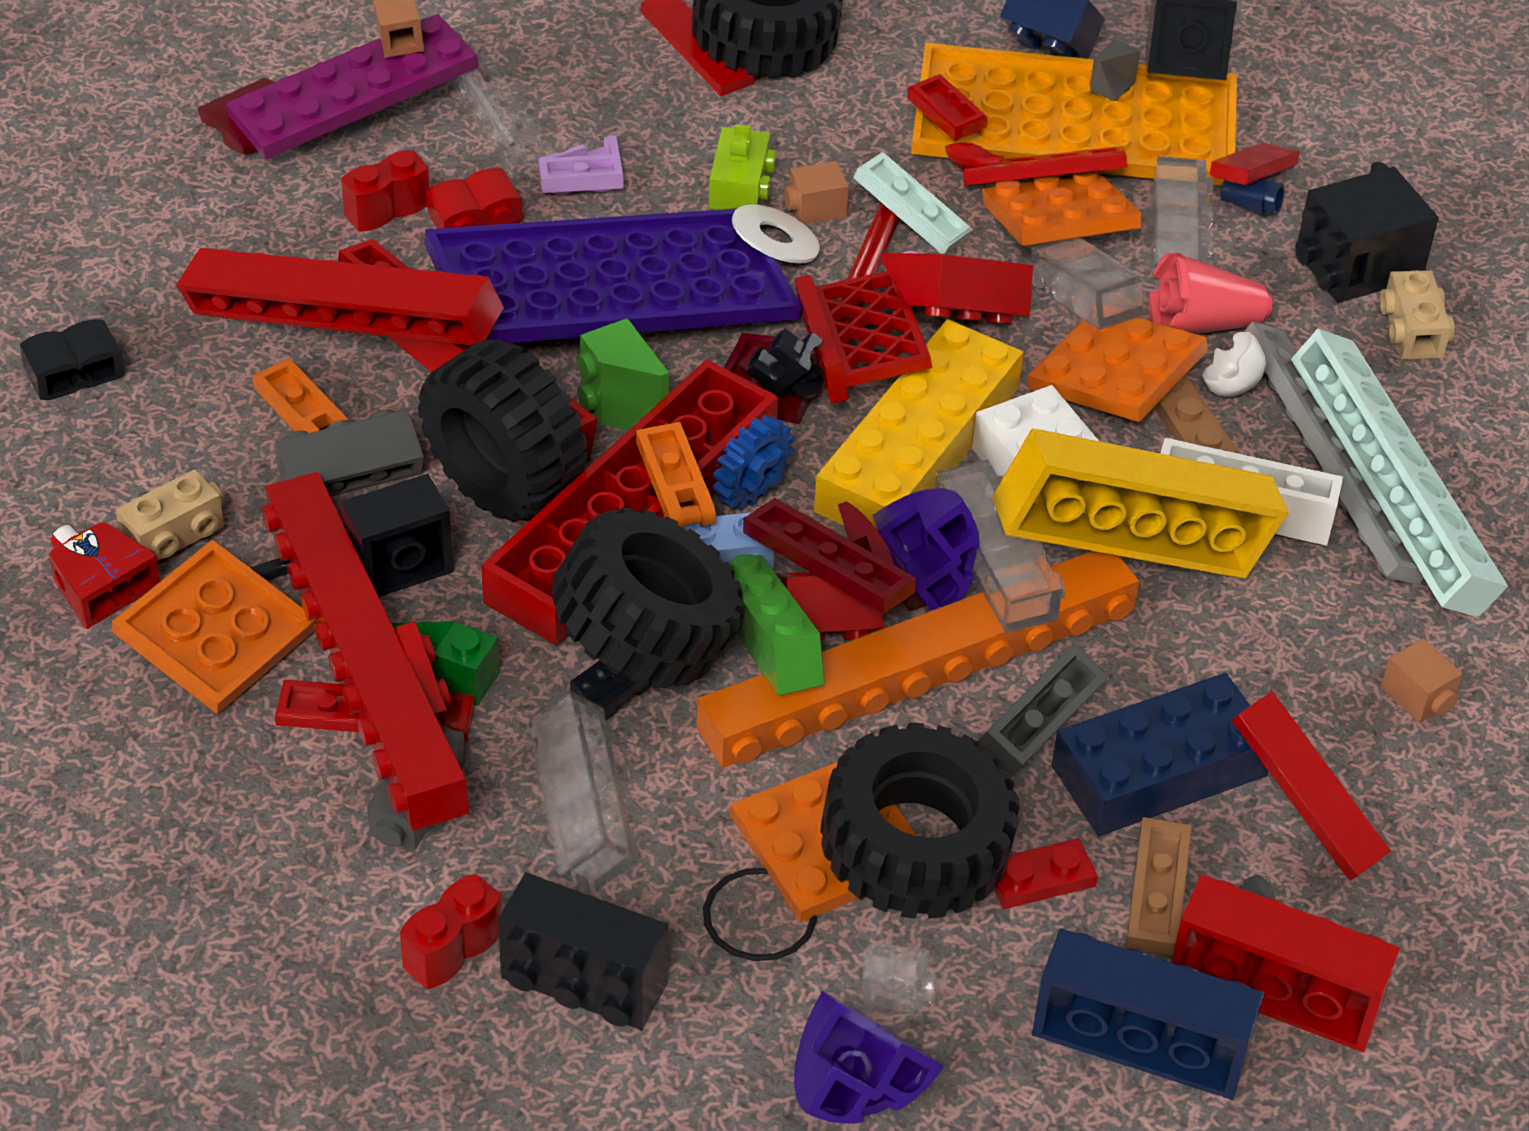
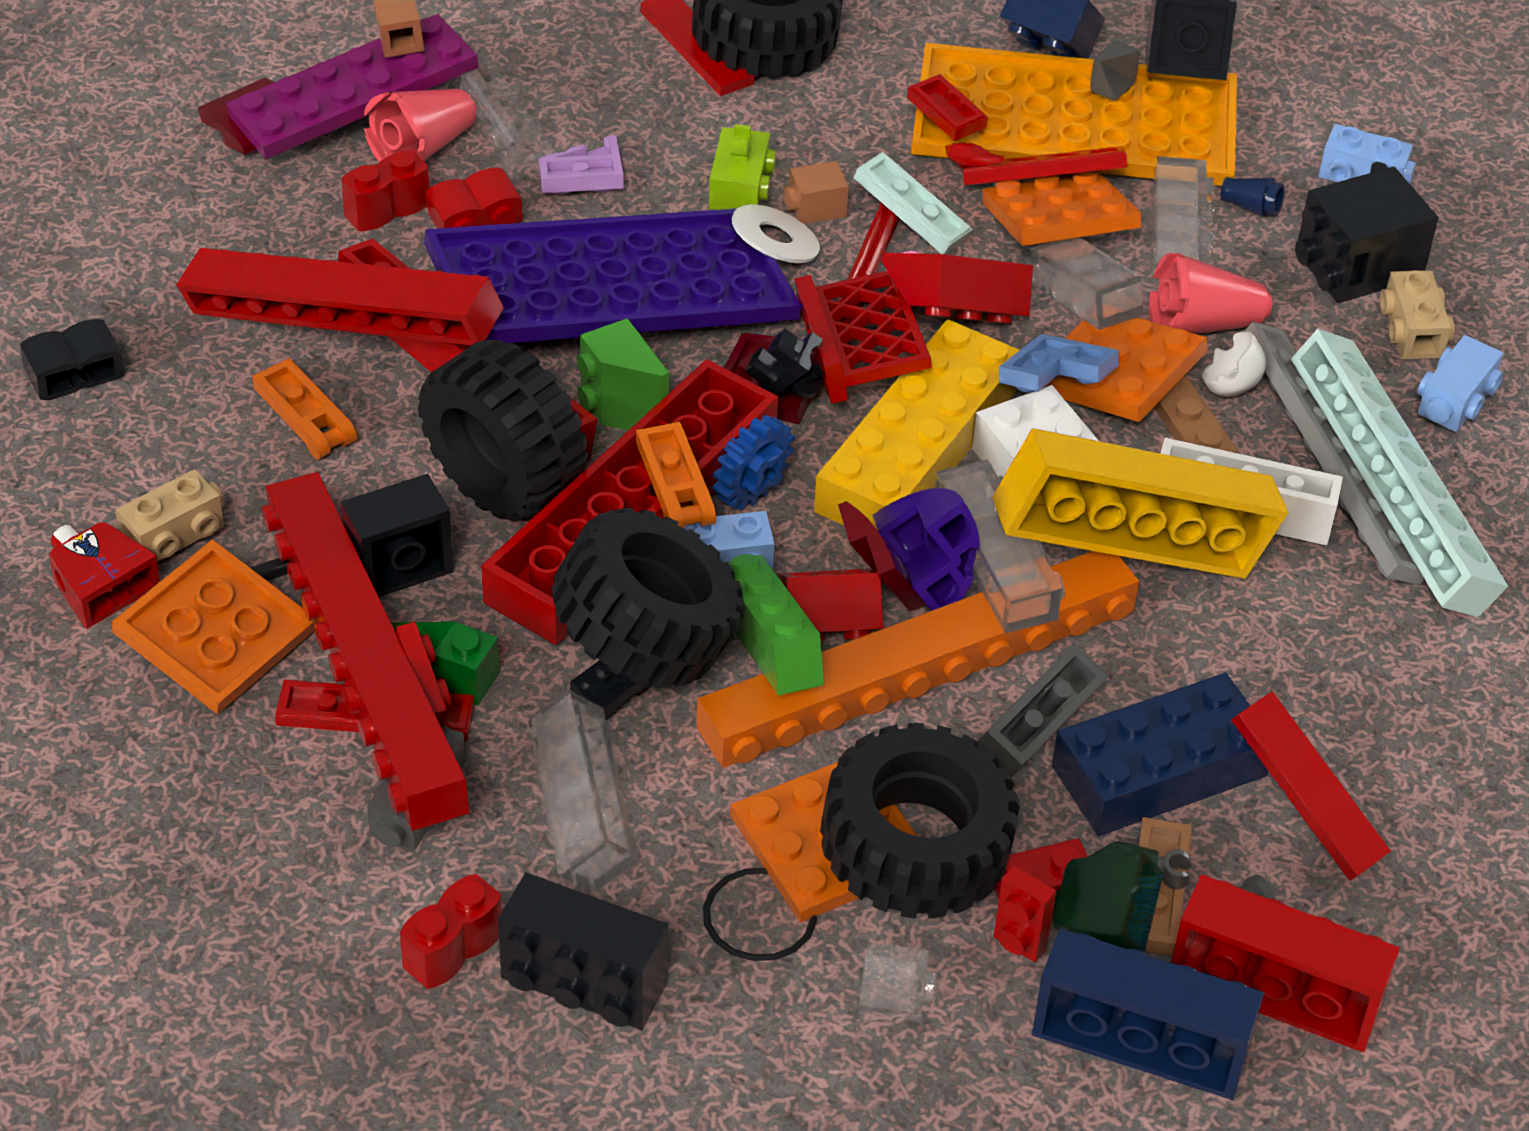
dark grey brick [275,409,424,497] -> none
dark red plate [743,498,916,614] -> none
dark purple brick [794,991,943,1124] -> none
red tile [1210,143,1299,185] -> none
nougat brick [1380,638,1463,723] -> none
none -> coral cone [364,89,476,162]
none -> red plate [993,865,1057,963]
none -> medium blue plate [999,334,1119,392]
none -> clear green torso [1052,841,1190,953]
none -> light blue brick [1318,124,1416,184]
none -> light blue brick [1417,335,1504,432]

